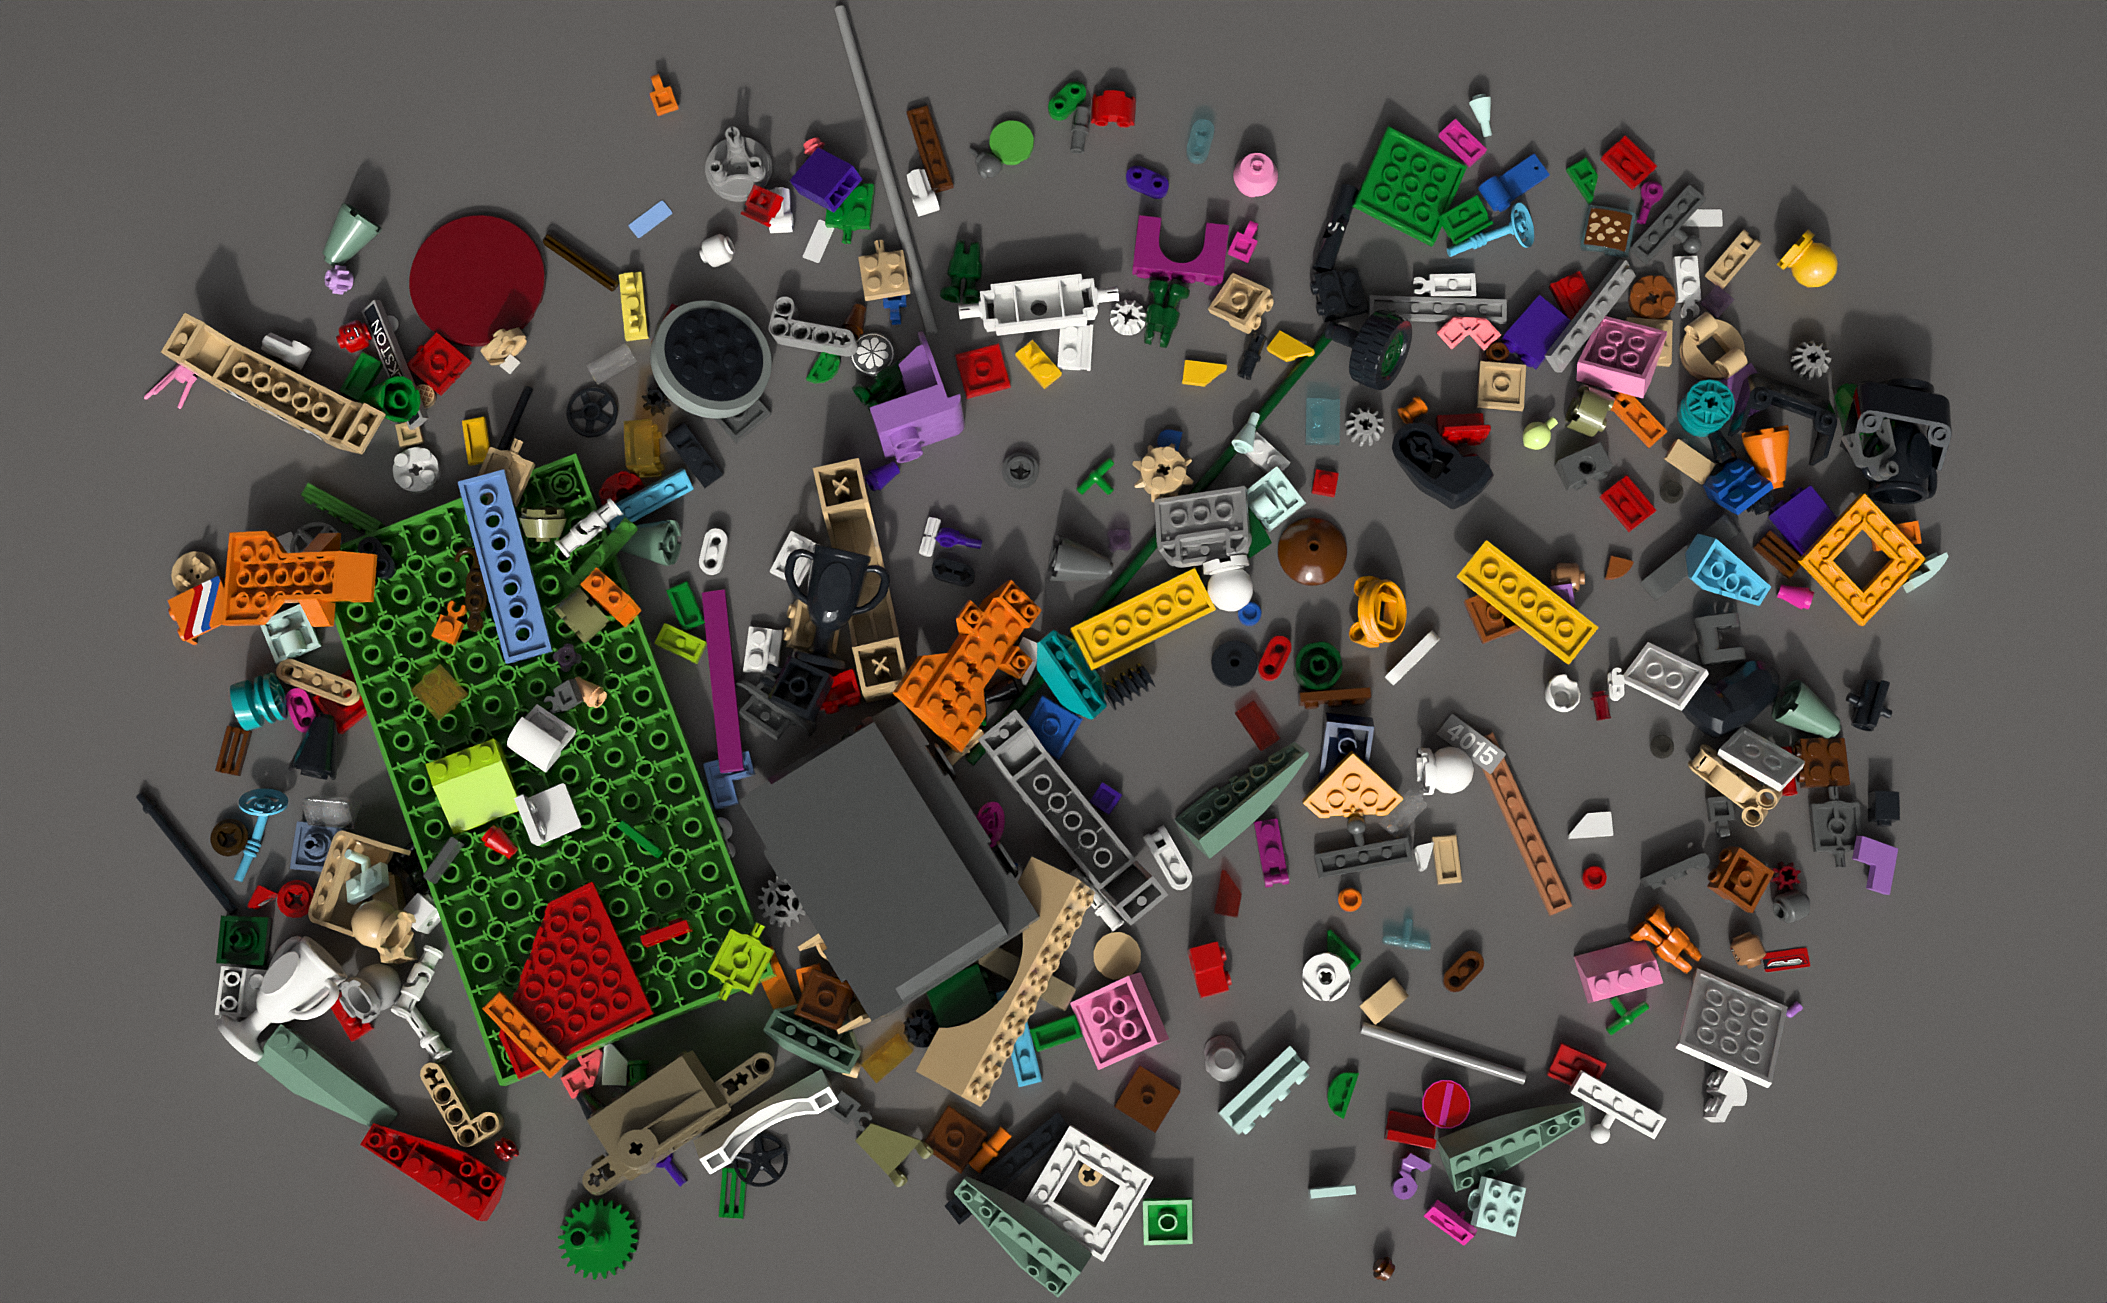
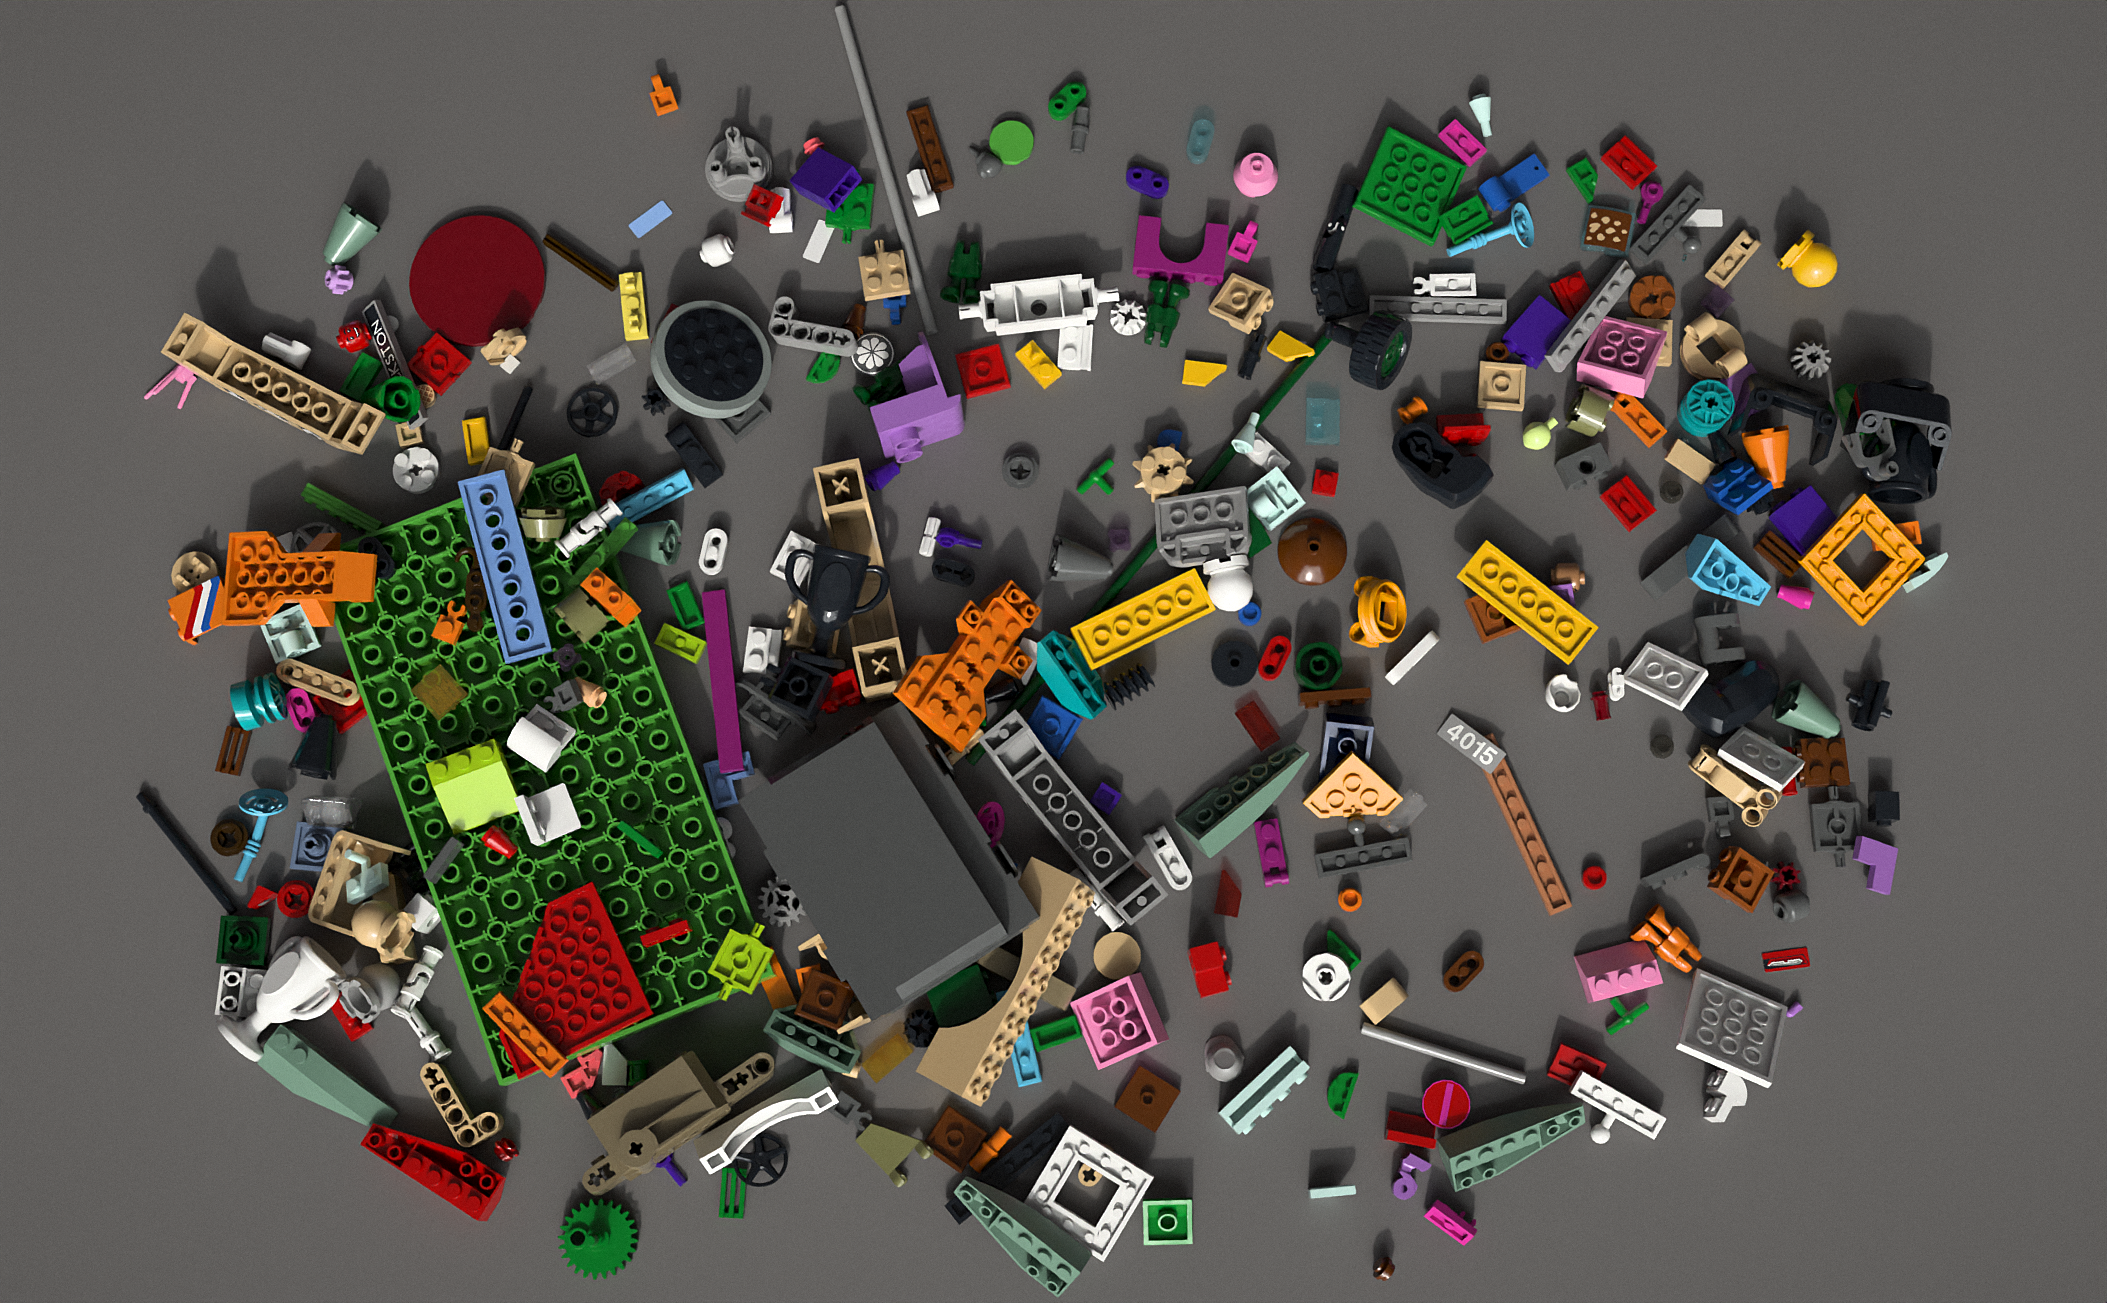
clear yellow container [623,419,665,478] -> none
red cylinder [1090,90,1136,128] -> none
light grey gear [1345,407,1384,447] -> none
clear light blue piece [1382,919,1431,951] -> none
white slope [1413,842,1434,872] -> none
white tile [1416,747,1474,795] -> none
tan tile [1431,835,1462,885] -> none
coral tile [1436,316,1501,350] -> none
light aqua plate [1468,1176,1526,1237] -> none
white tile [1568,812,1613,839] -> none
dark orange tile [1605,556,1634,580] -> none
white plate [1673,256,1701,318] -> none
medium nougat head [1730,932,1766,969] -> none

